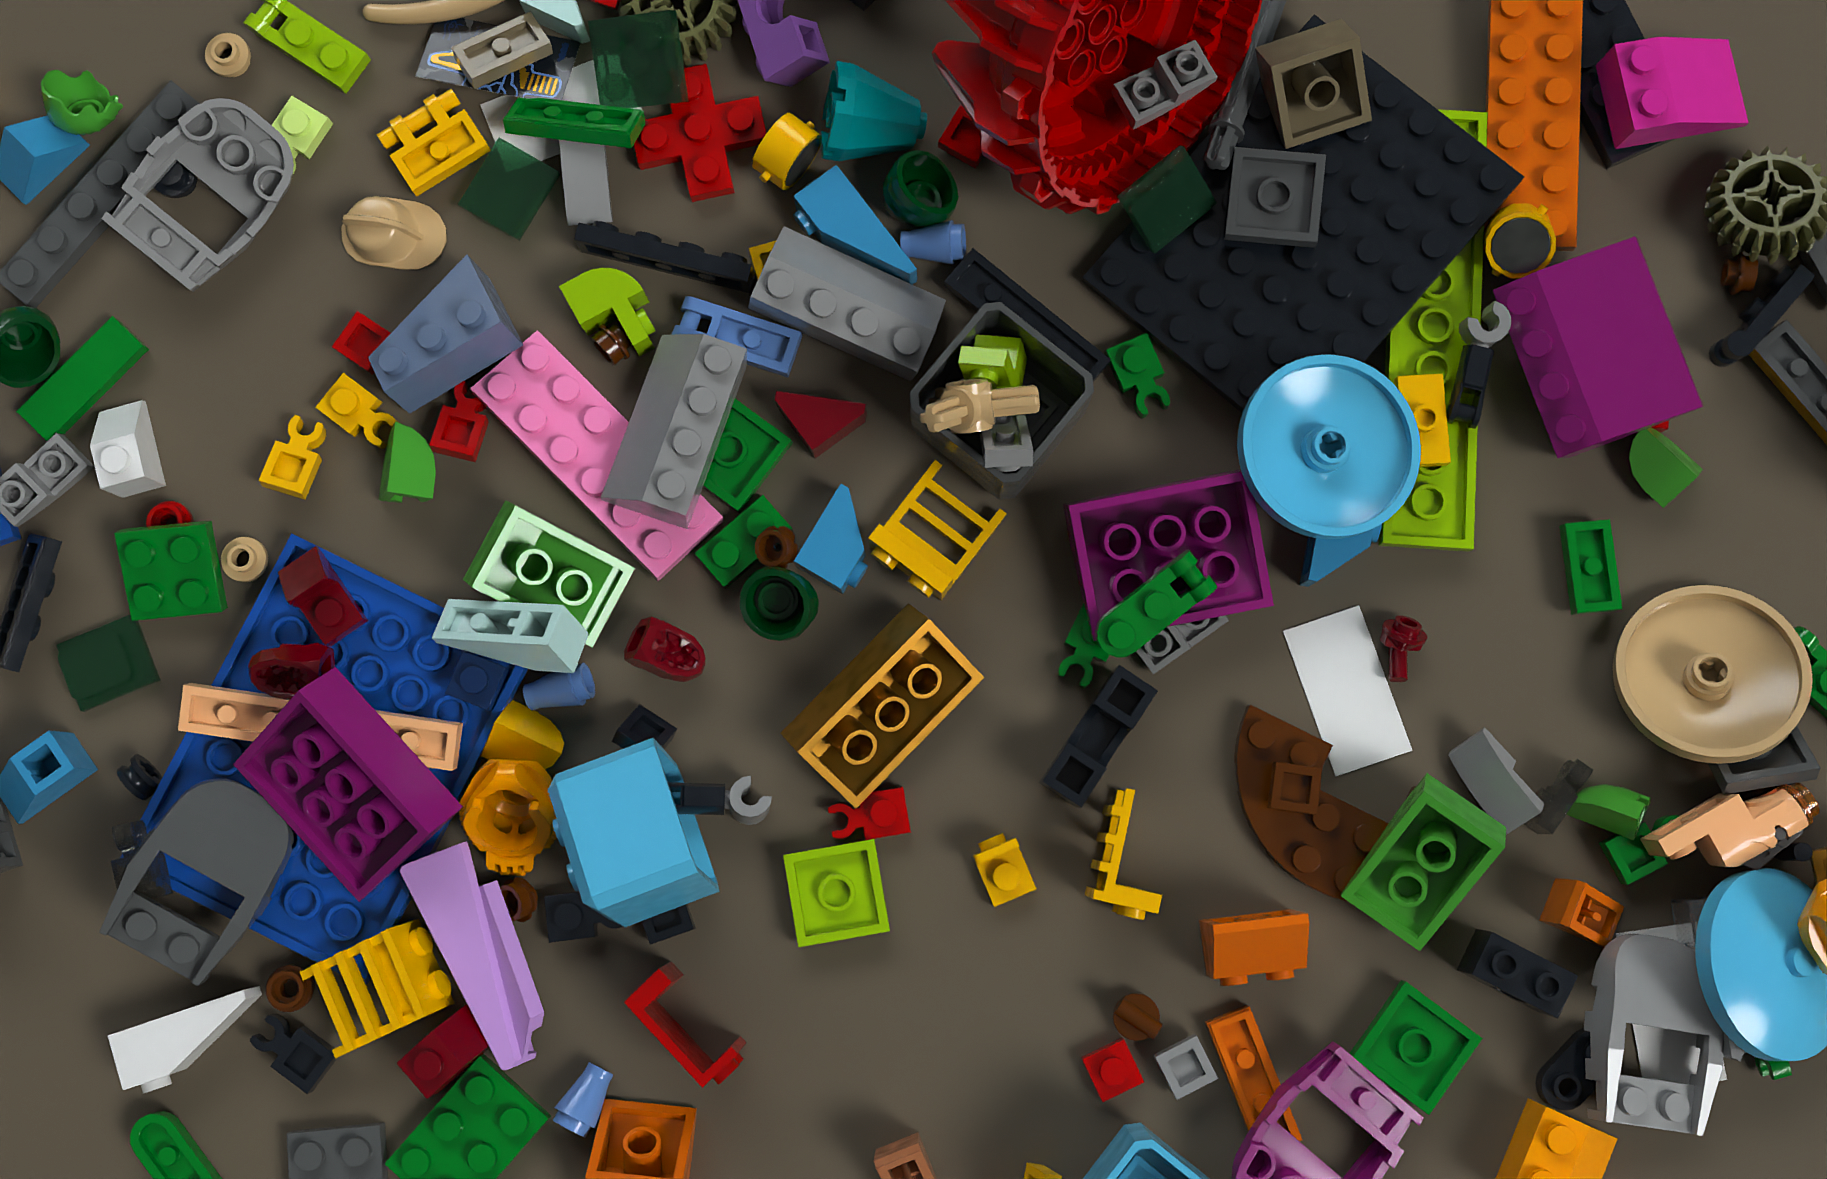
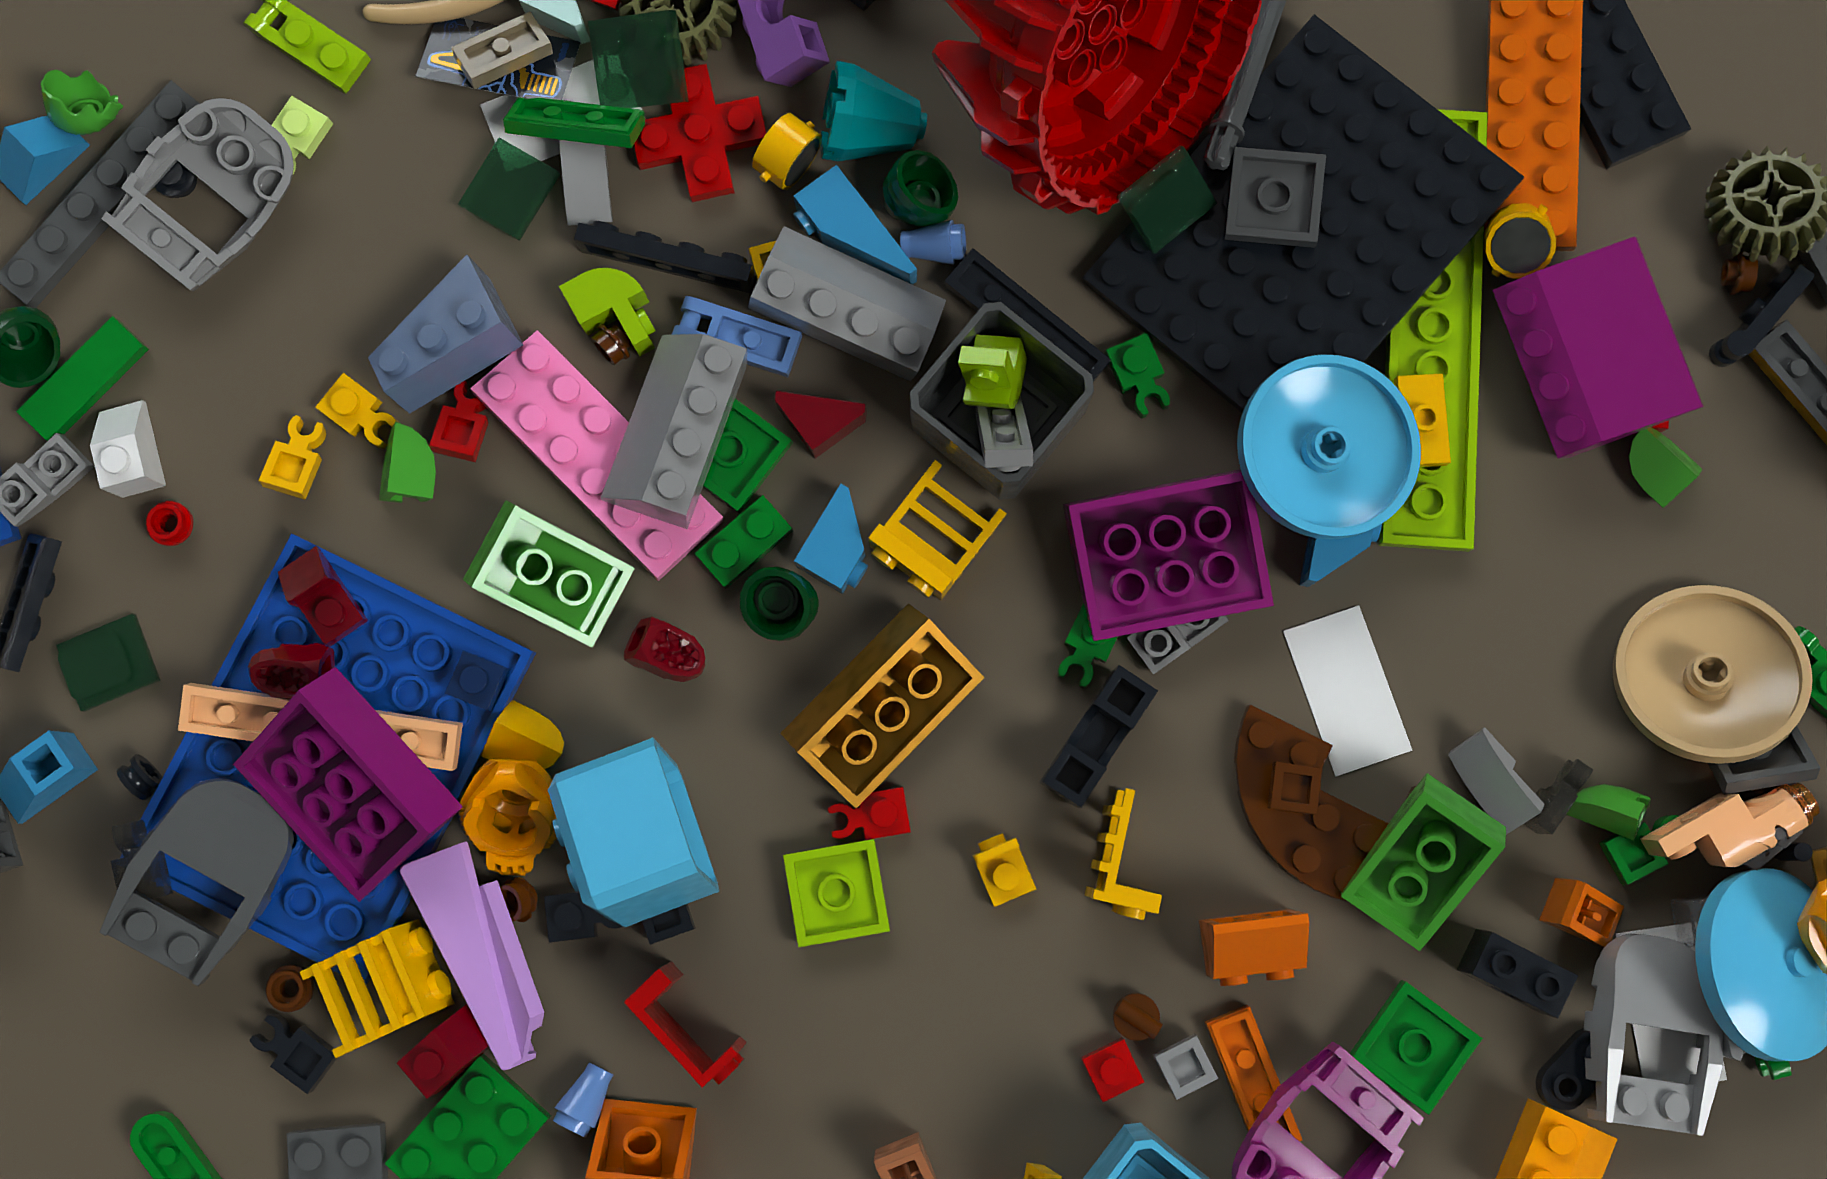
white slope [108,986,262,1094] -> none
green plate [114,520,228,621] -> none
tan plate [205,33,251,77] -> none
tan plate [221,537,268,582] -> none
red plate [332,311,391,375] -> none
tan piece [341,196,447,270] -> none
yellow plate [376,89,491,196] -> none
light aqua slope [432,599,589,673] -> none
medium blue cone [523,663,595,711] -> none
black plate [612,704,678,749] -> none
piece [667,776,772,825] -> none
reddish brown plate [755,526,799,569] -> none
tan bush [920,379,1040,433] -> none
red plate [938,105,983,169] -> none
green plate [1095,550,1218,658] -> none
light grey slope [1111,39,1218,130] -> none
dark tan slope [1255,18,1372,149] -> none
dark red plate [1380,616,1428,682] -> none
black piece [1446,301,1511,429] -> none
green plate [1559,519,1622,615] -> none
dark pink slope [1596,37,1749,149] -> none

